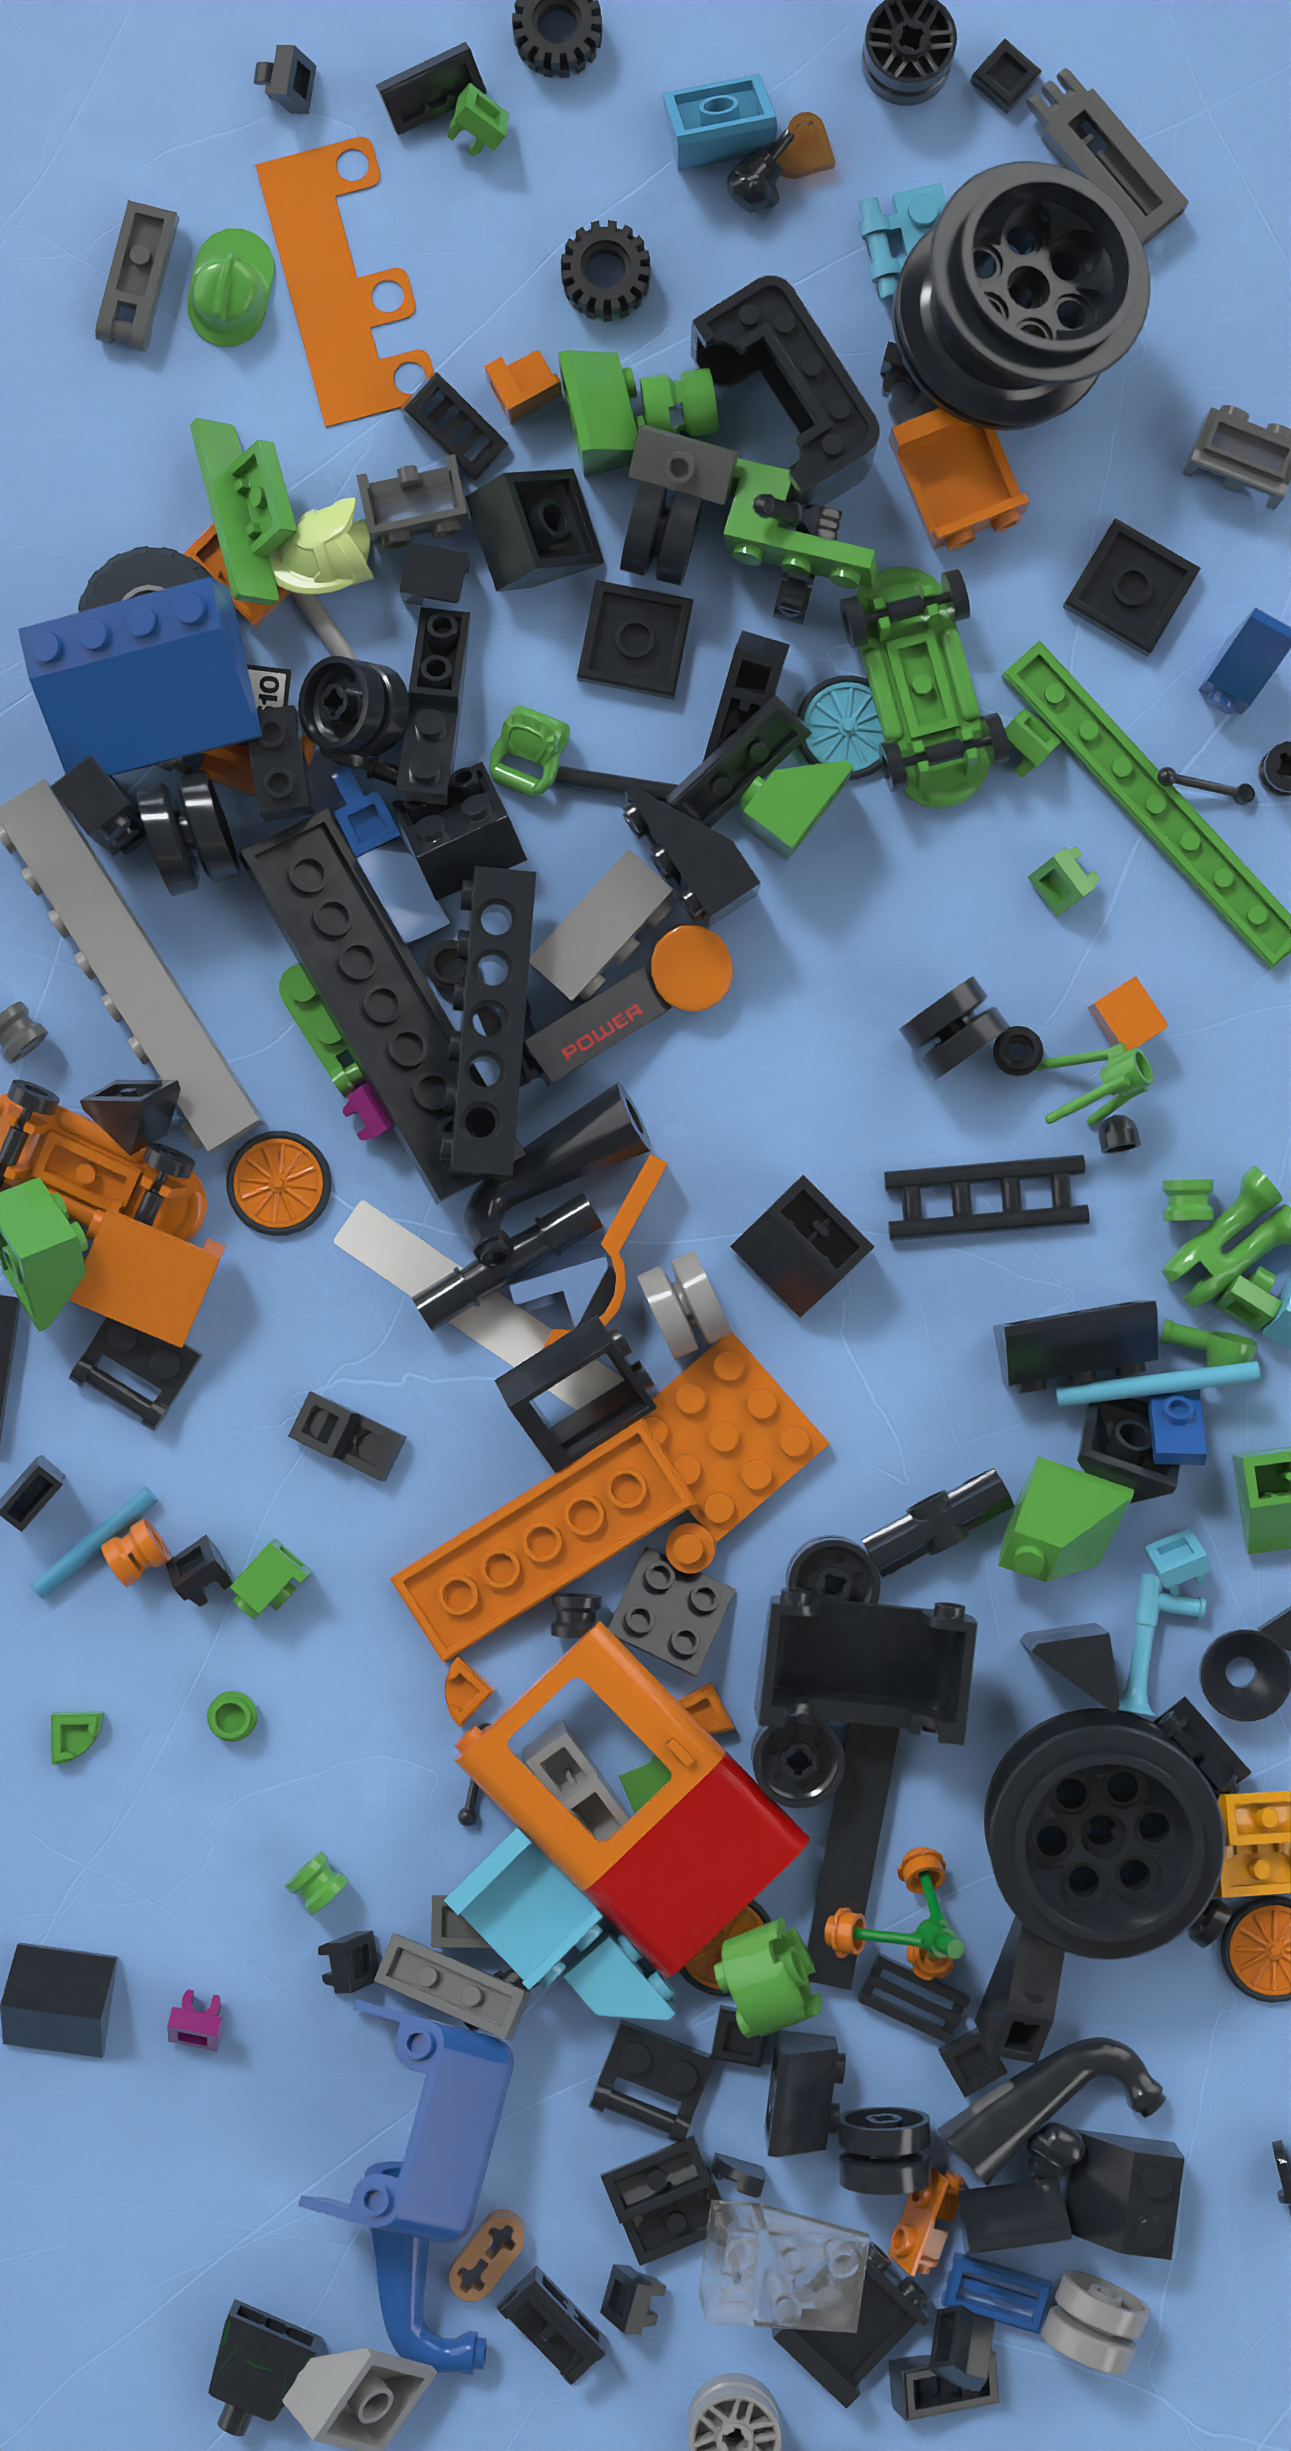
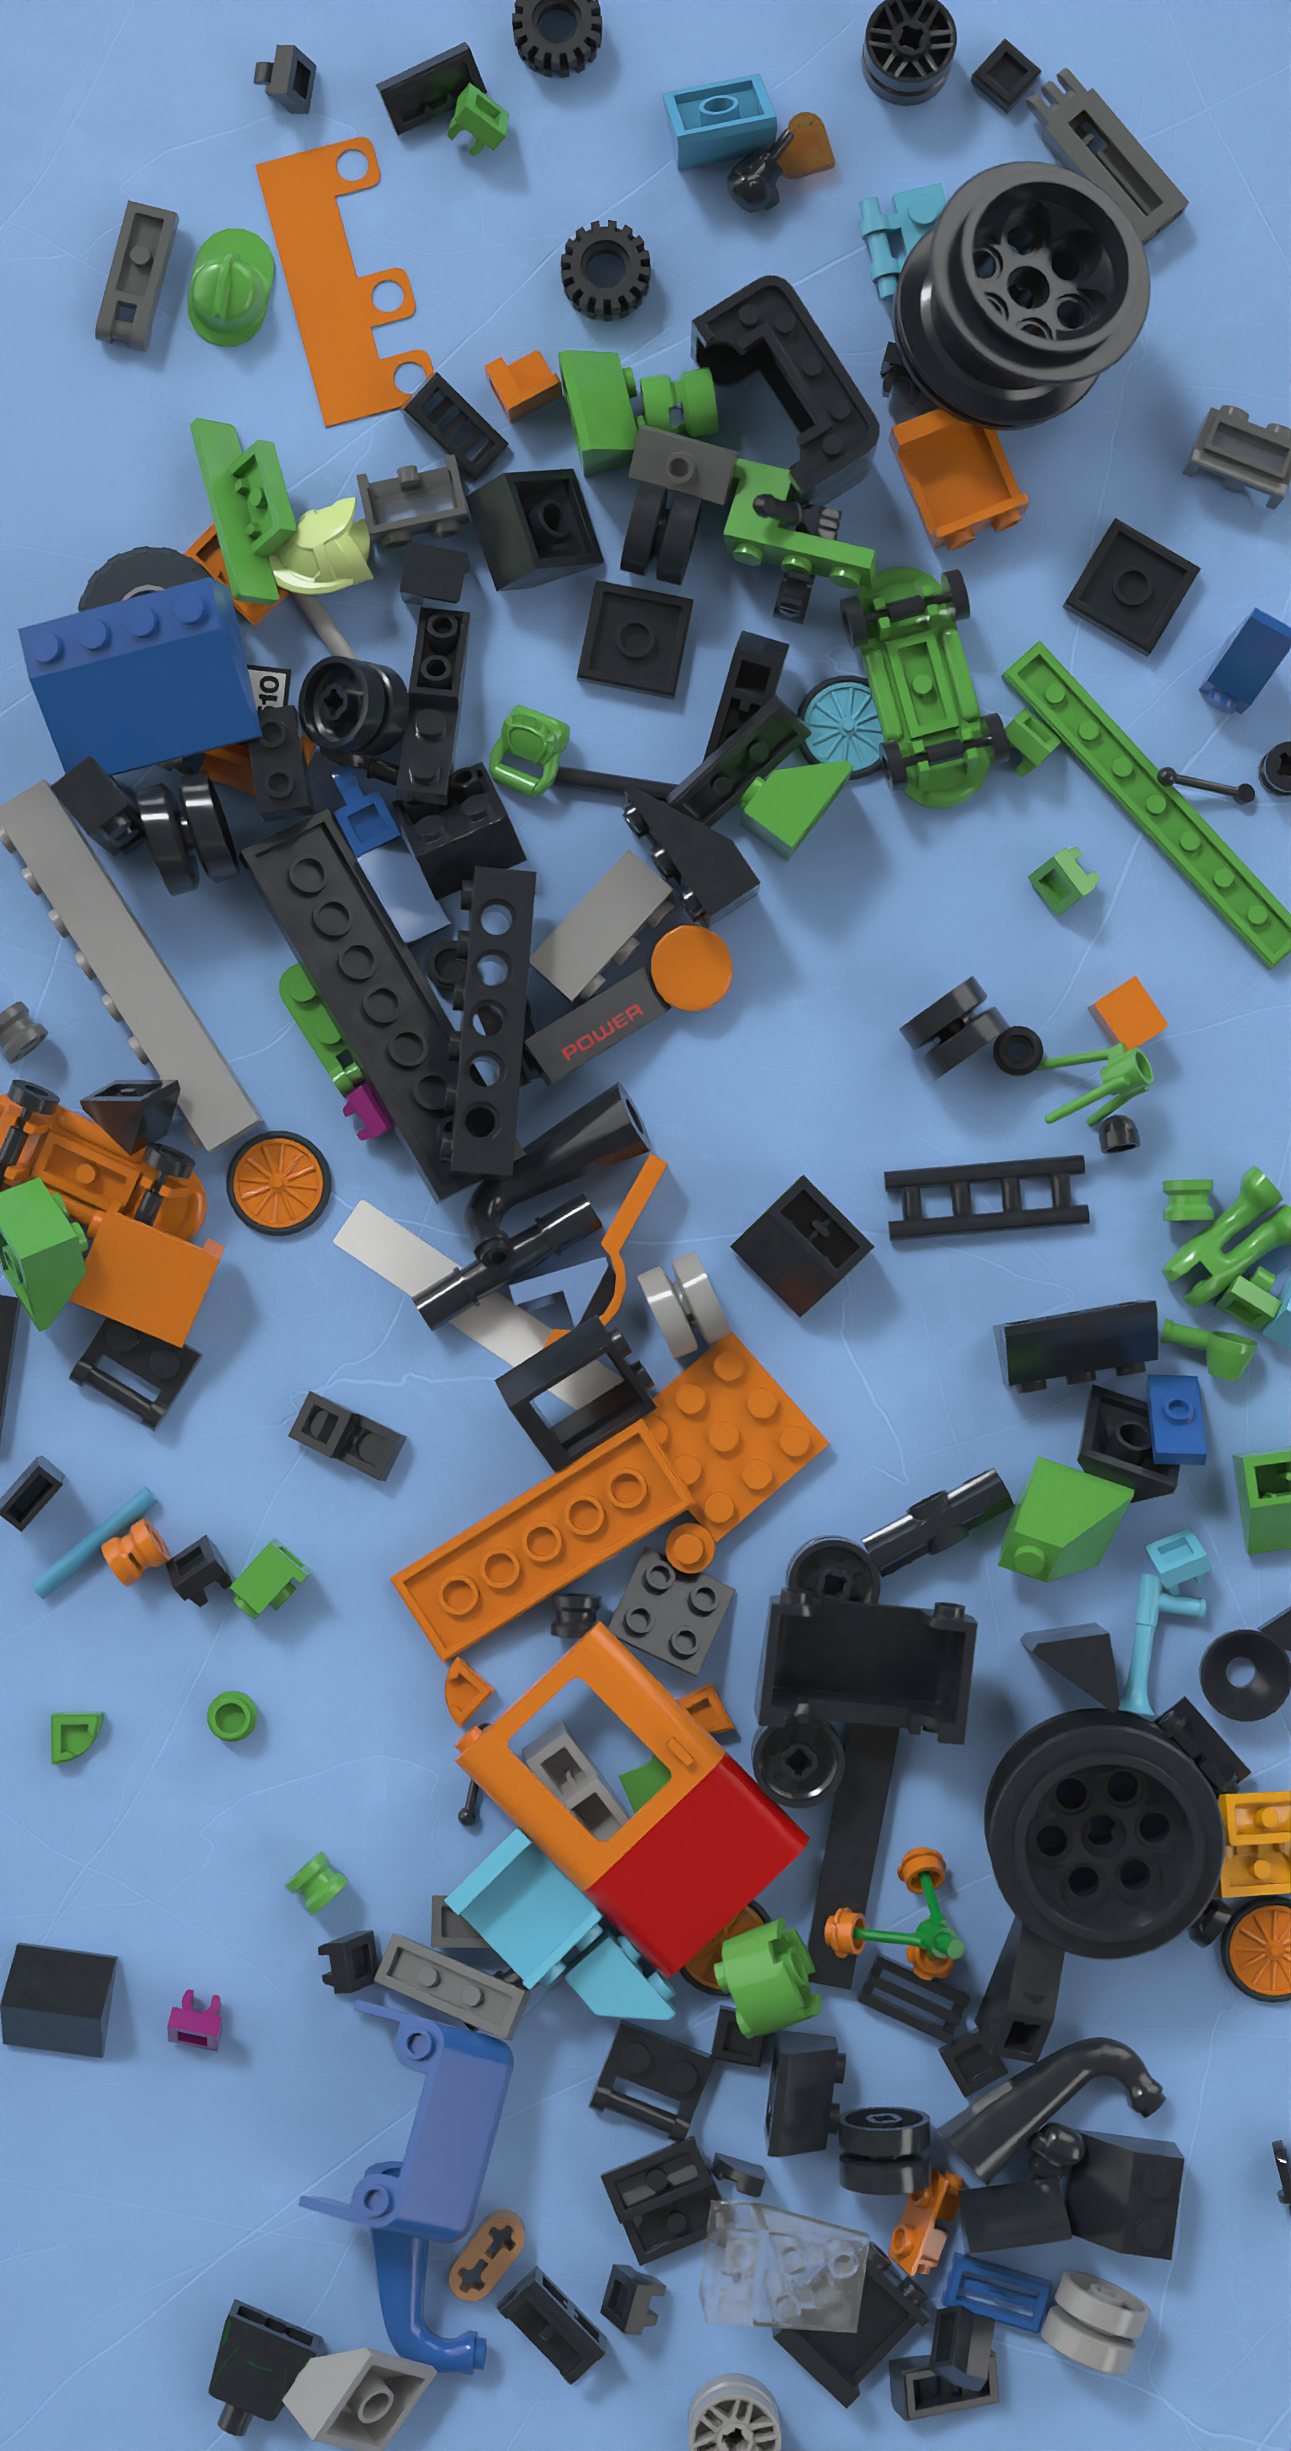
medium azure bar [1056,1361,1261,1407] -> none

